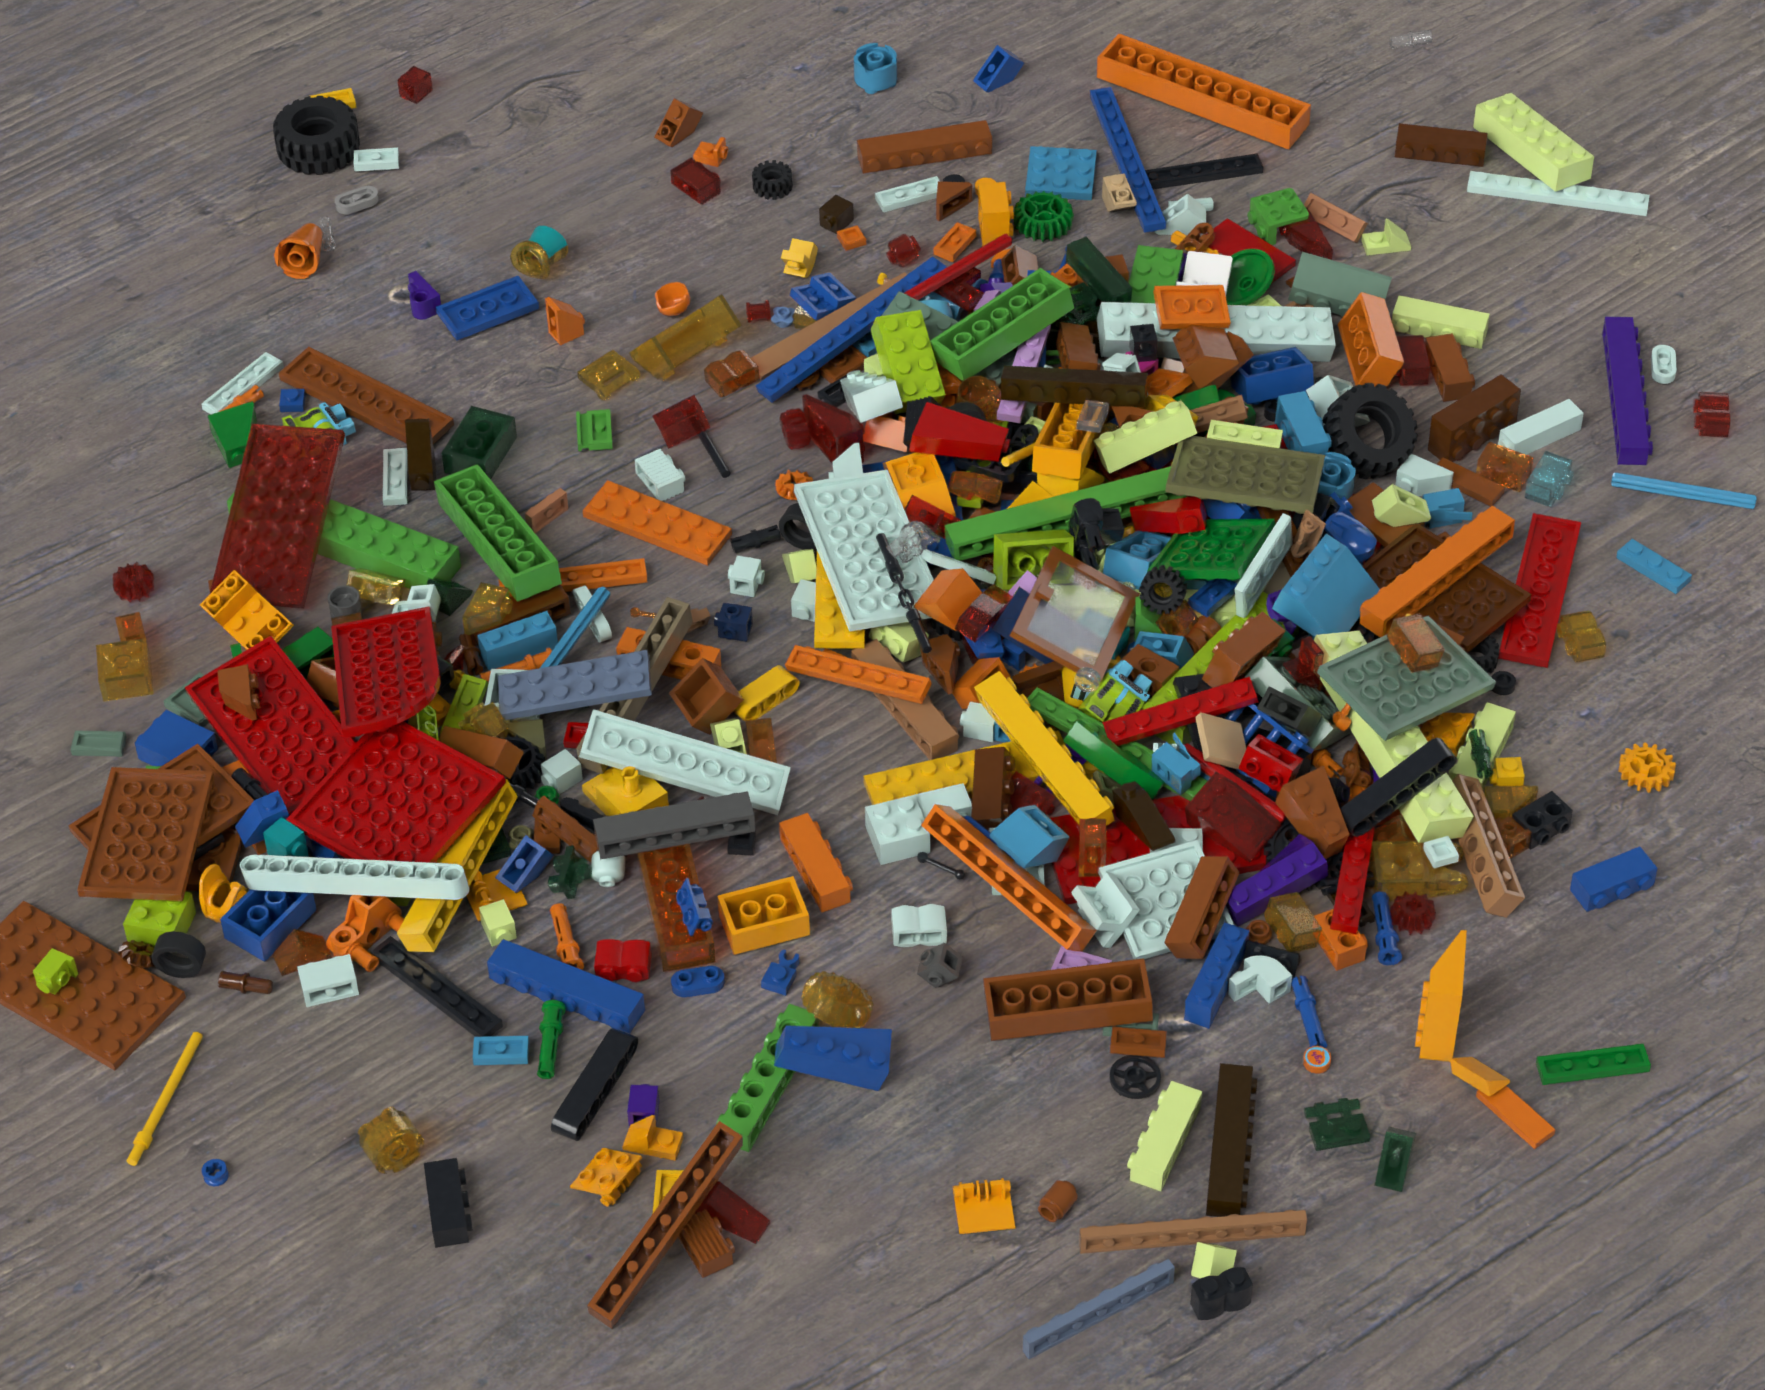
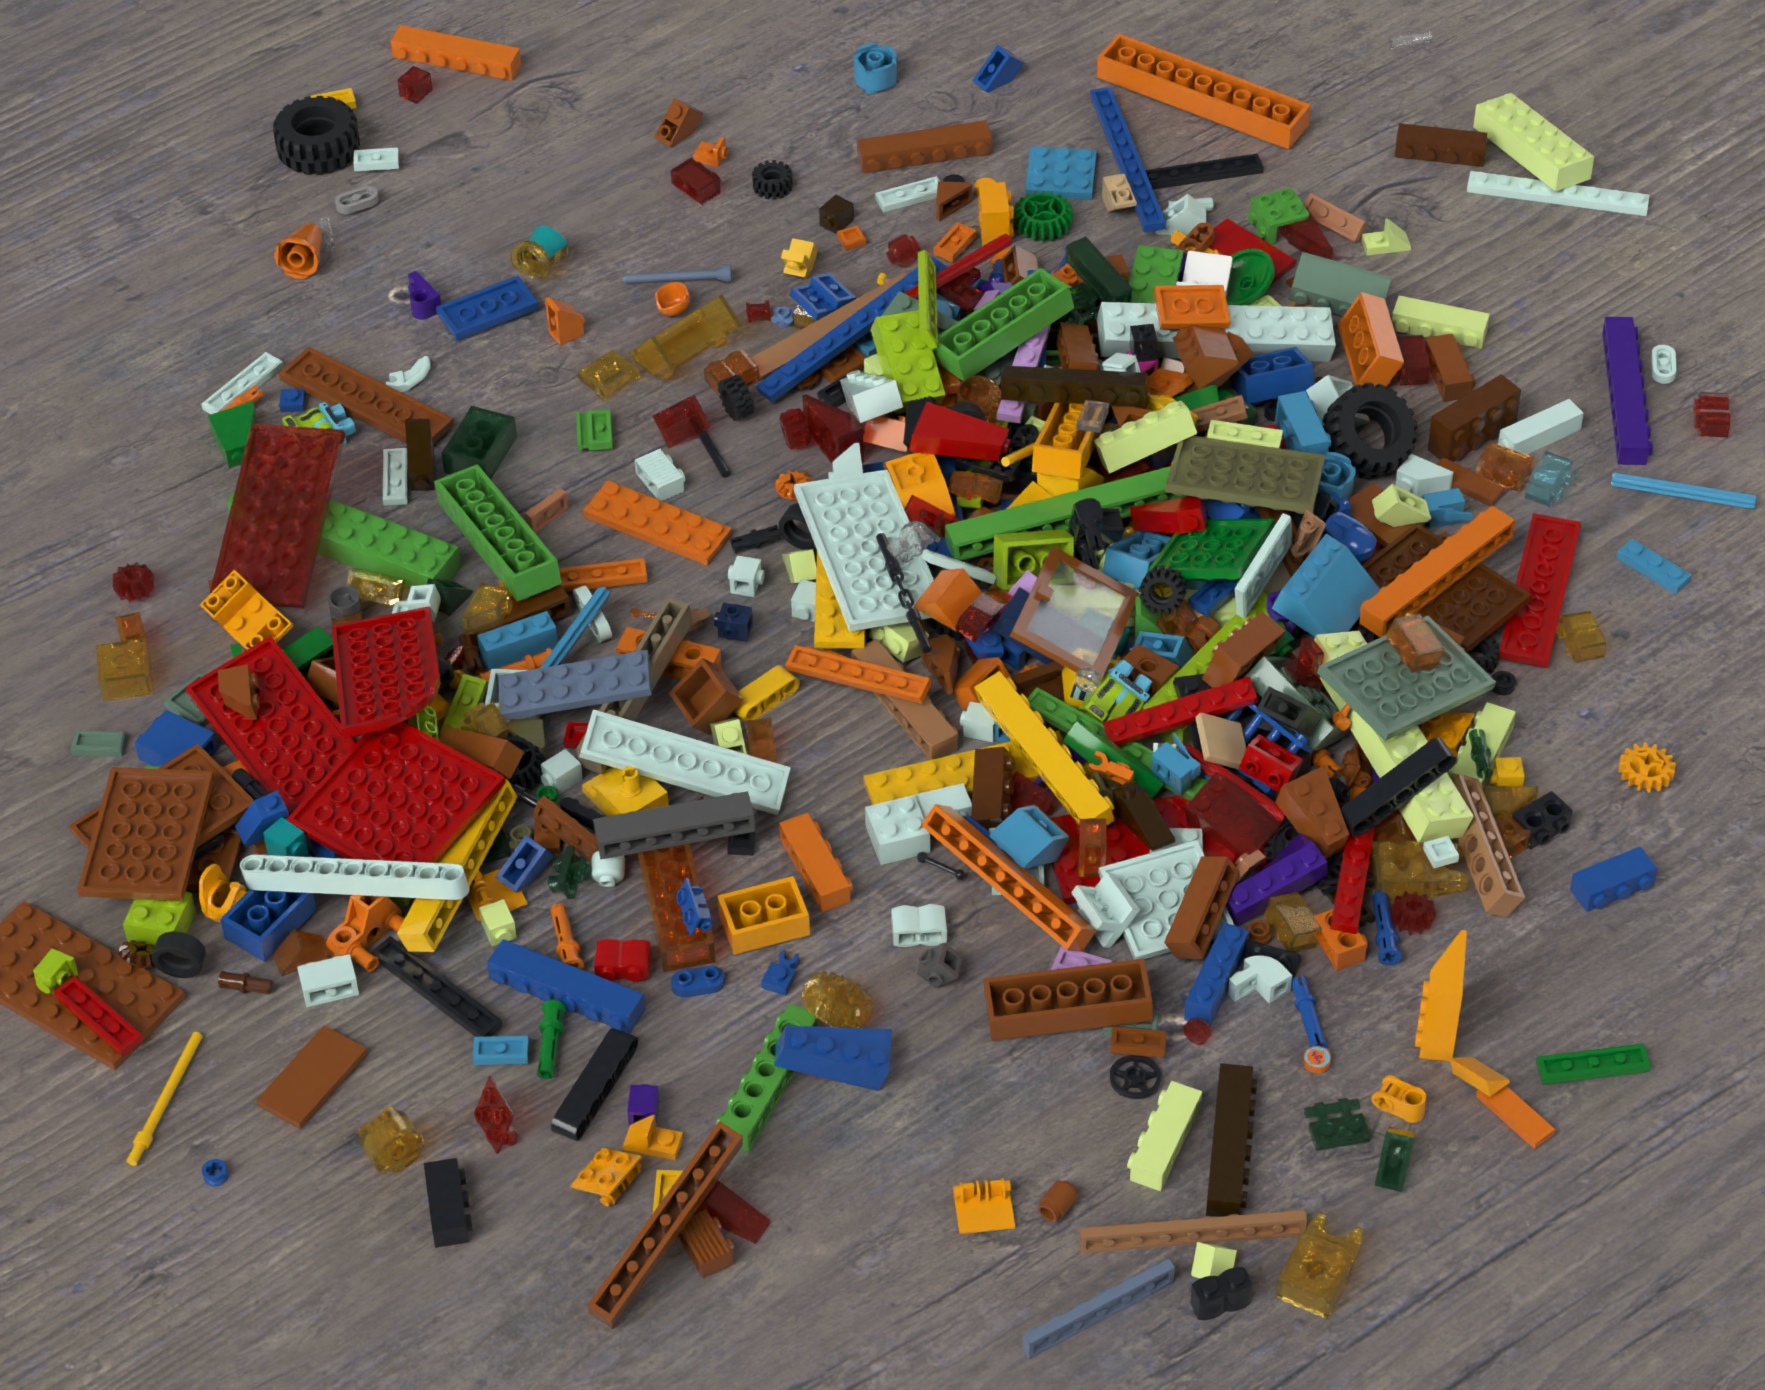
none -> red plate [53,976,144,1057]
none -> dark orange tile [256,1025,368,1129]
none -> light aqua piece [385,356,431,392]
none -> orange brick [390,25,522,81]
none -> clear red hinge [474,1076,518,1154]
none -> sand blue piece [622,264,732,283]
none -> black tyre [718,374,755,421]
none -> lime tile [918,250,938,350]
none -> orange plate [1089,751,1134,785]
none -> clear red tile [1183,1017,1211,1045]
none -> nougat plate [1234,849,1265,886]
none -> clear yellow brick [1276,1212,1364,1320]
none -> light orange piece [1371,1075,1426,1123]

